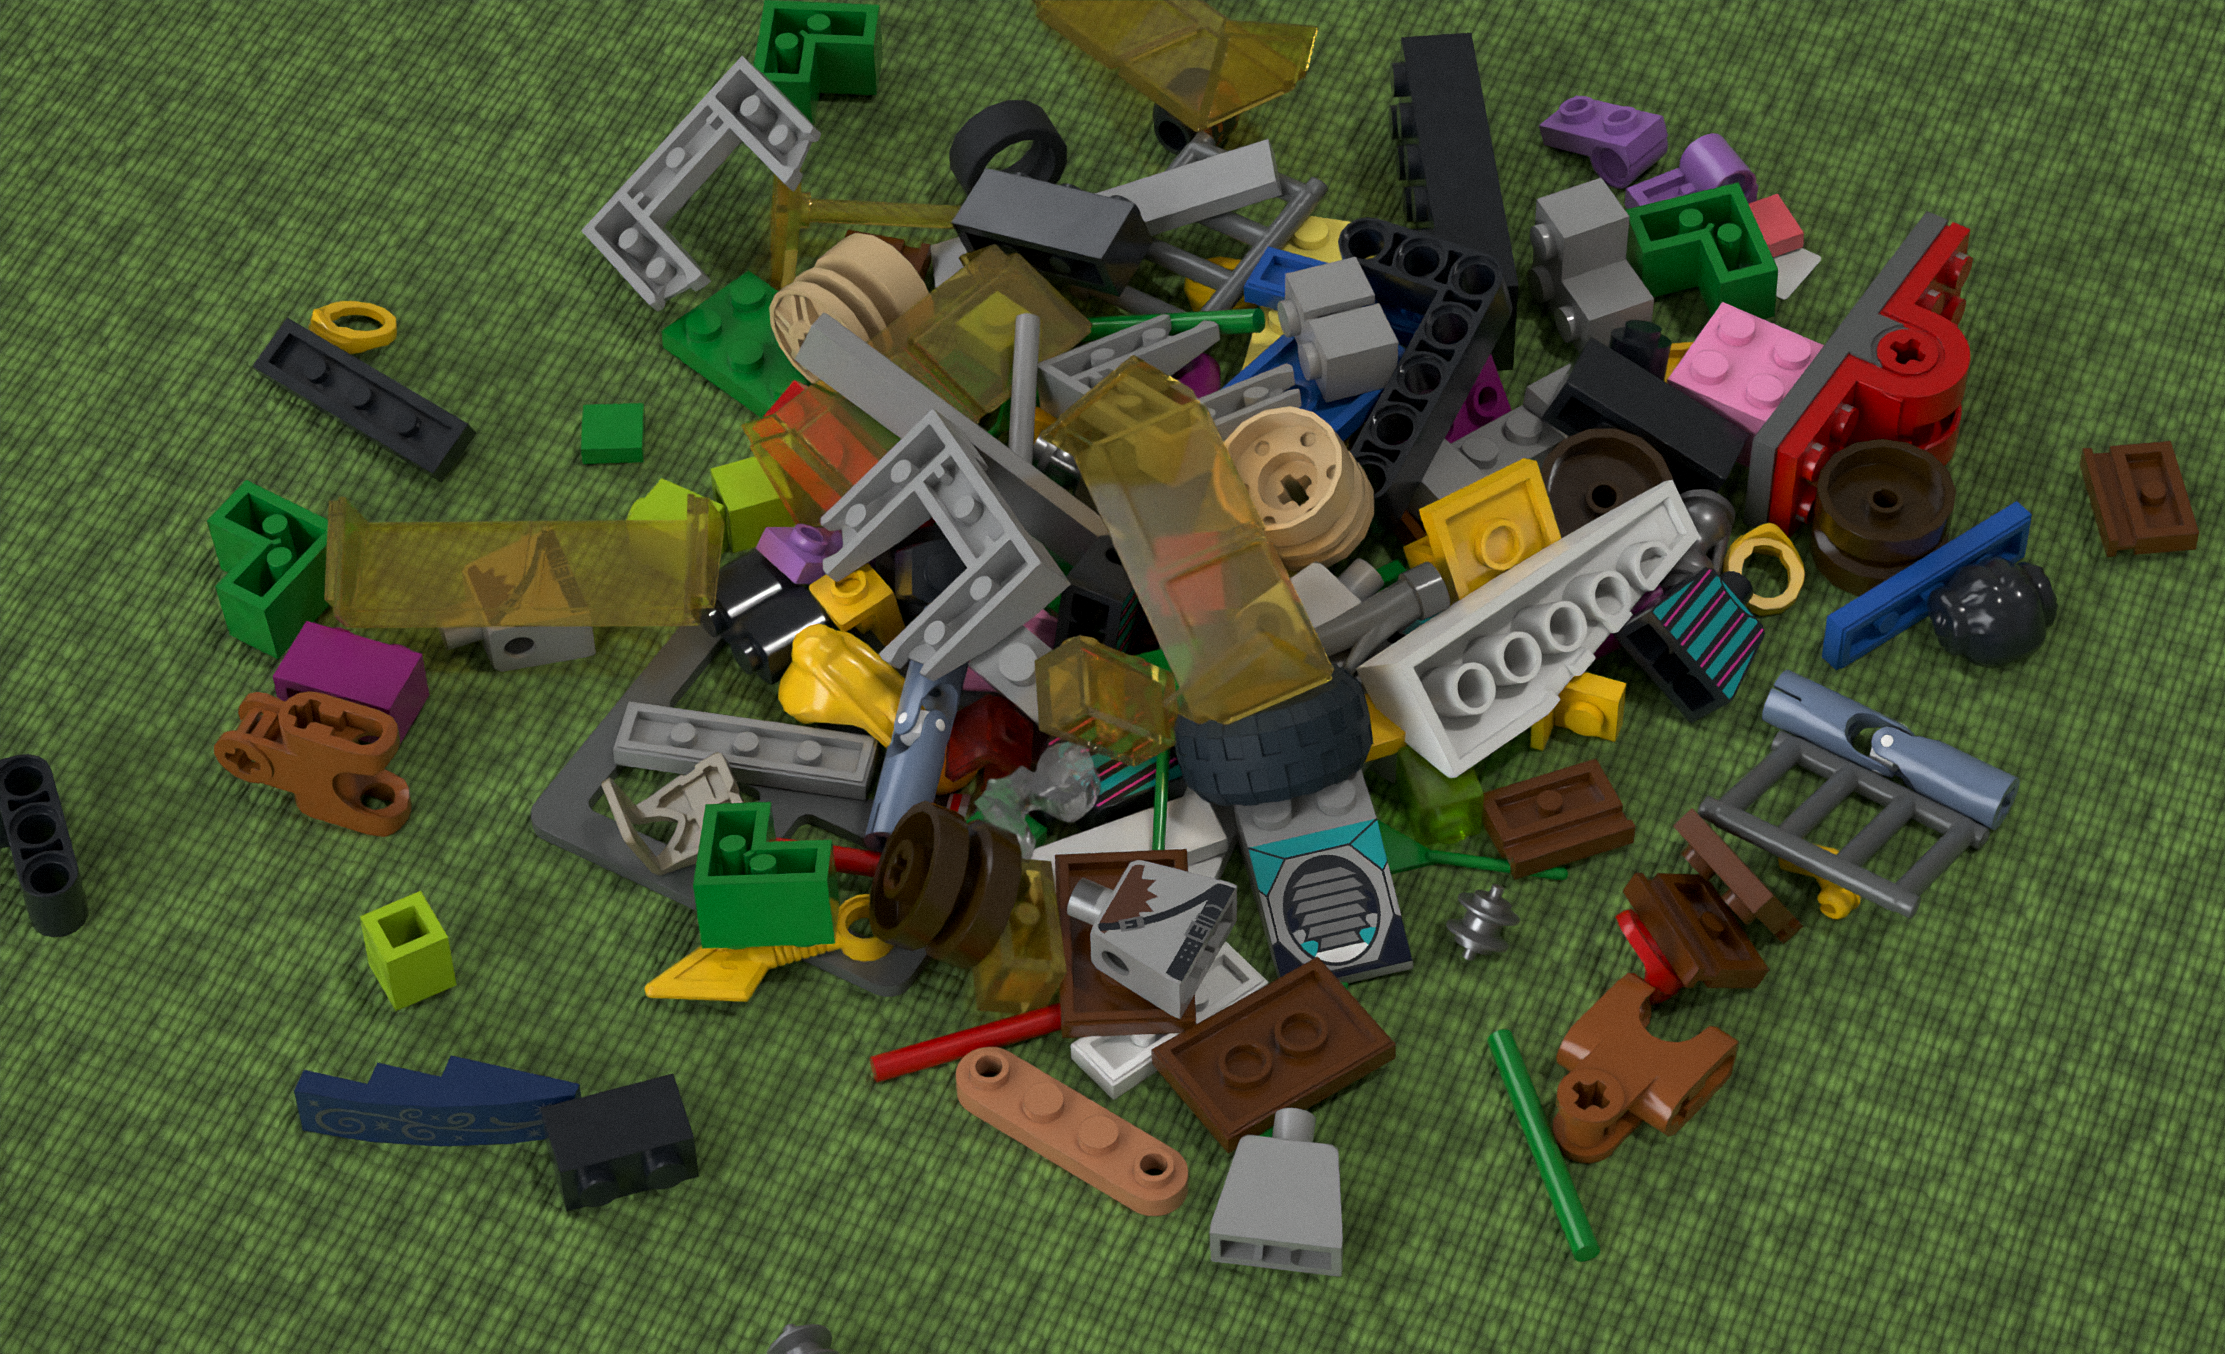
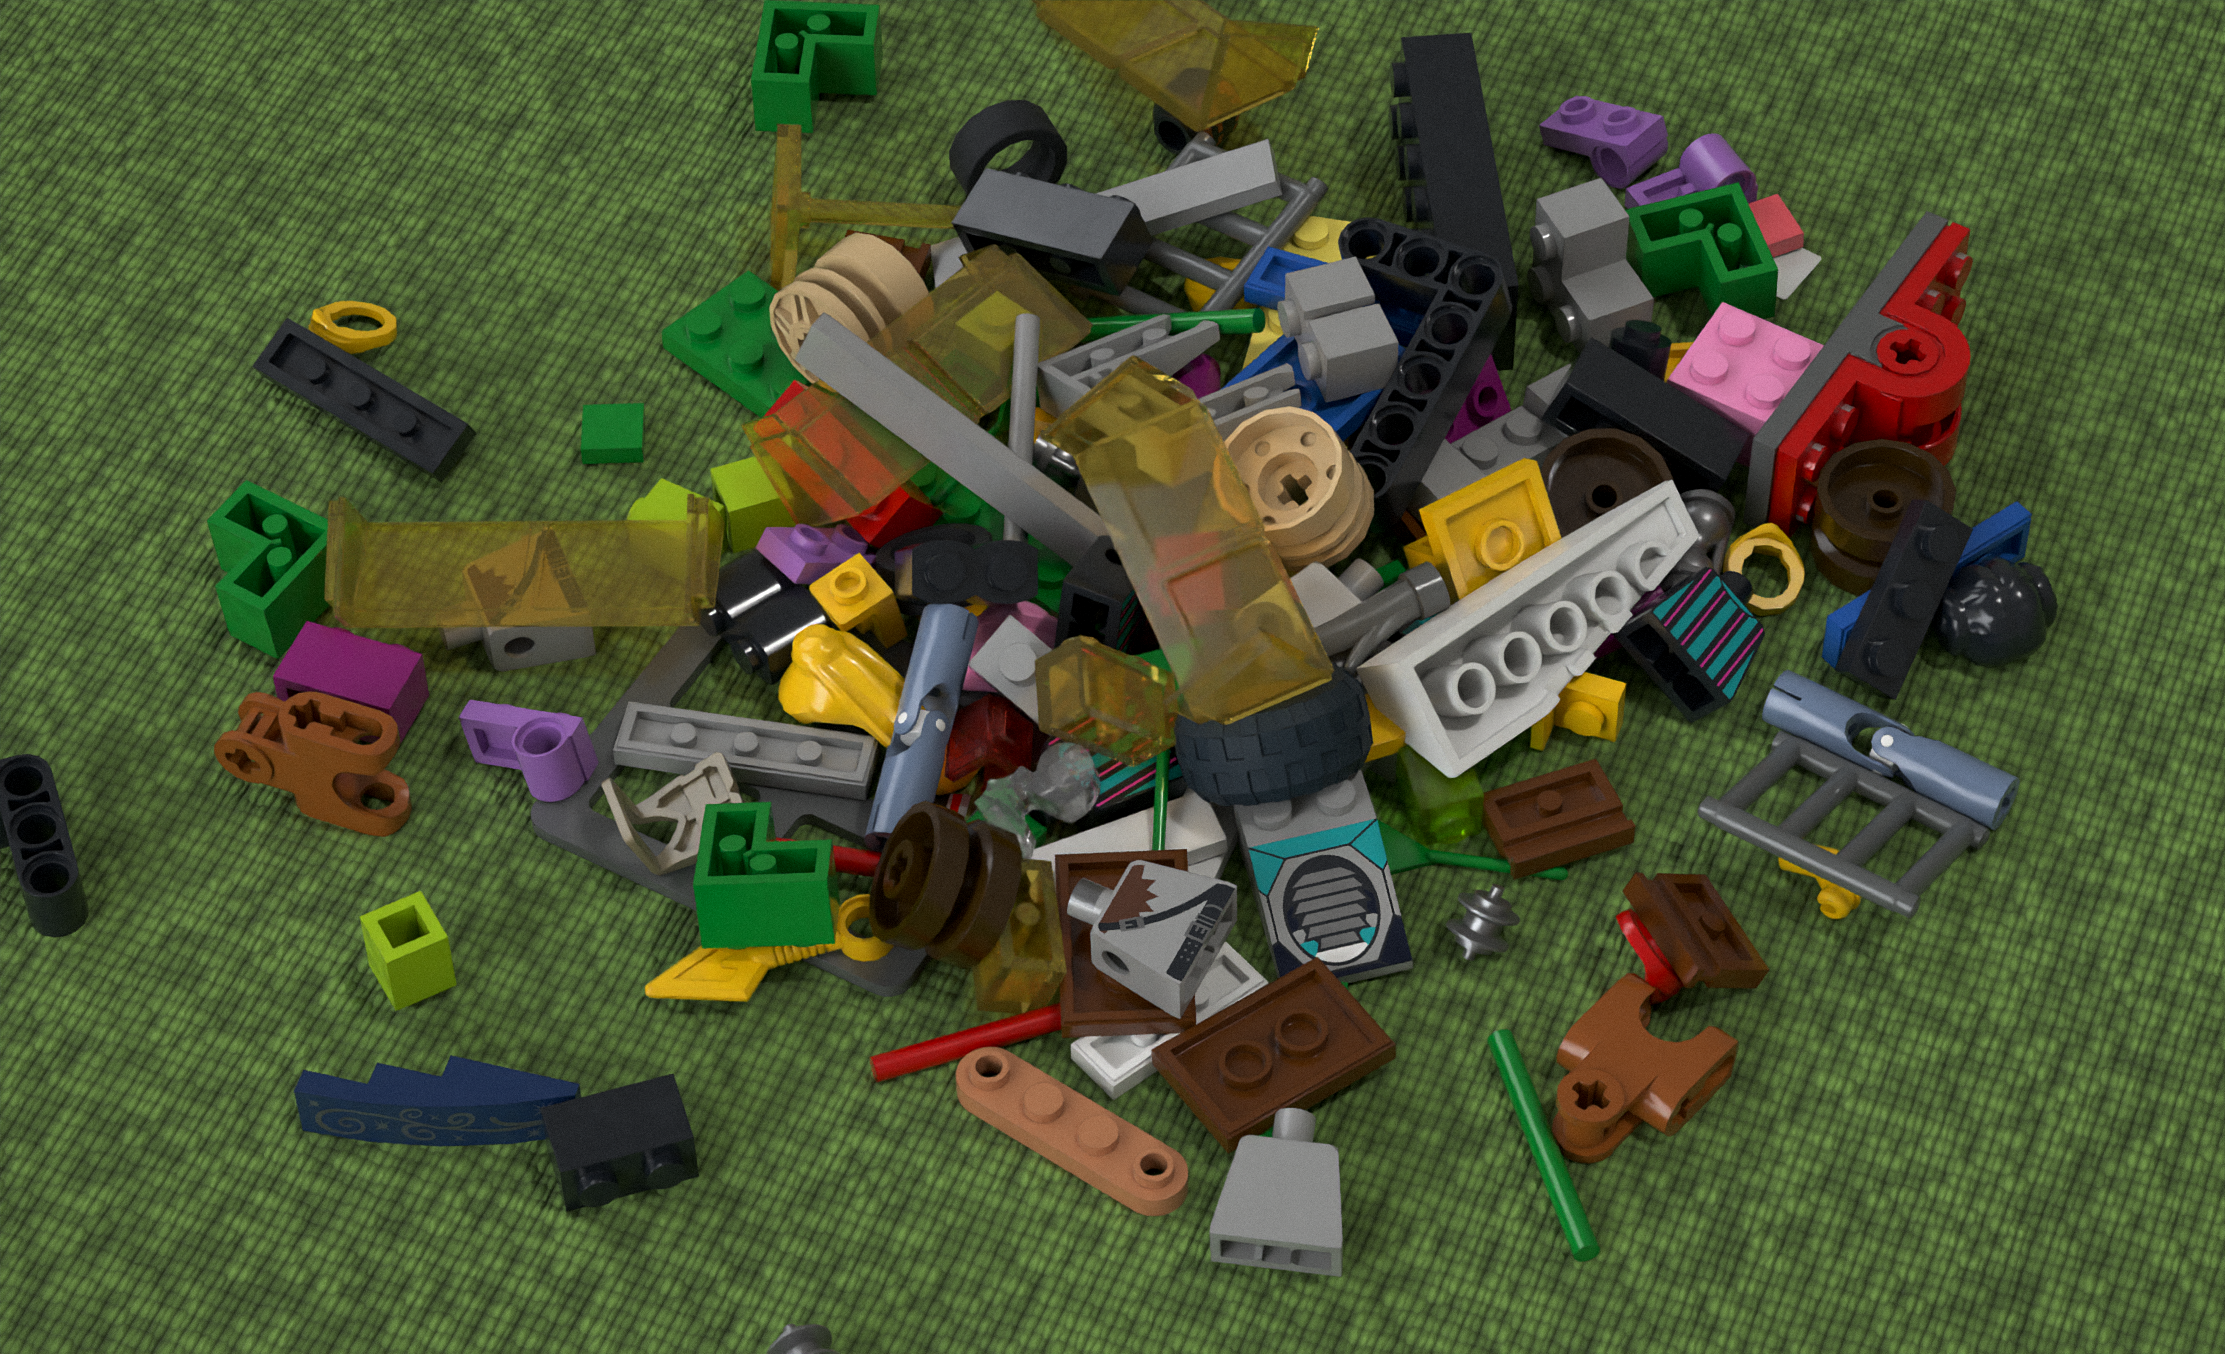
light grey wedge [581,56,821,312] -> none
light grey wedge [821,409,1071,681] -> none
reddish brown plate [1673,808,1803,944] -> none
reddish brown plate [2080,441,2199,557] -> none
none -> medium lavender plate [458,700,599,802]
none -> black plate [1834,499,1973,700]

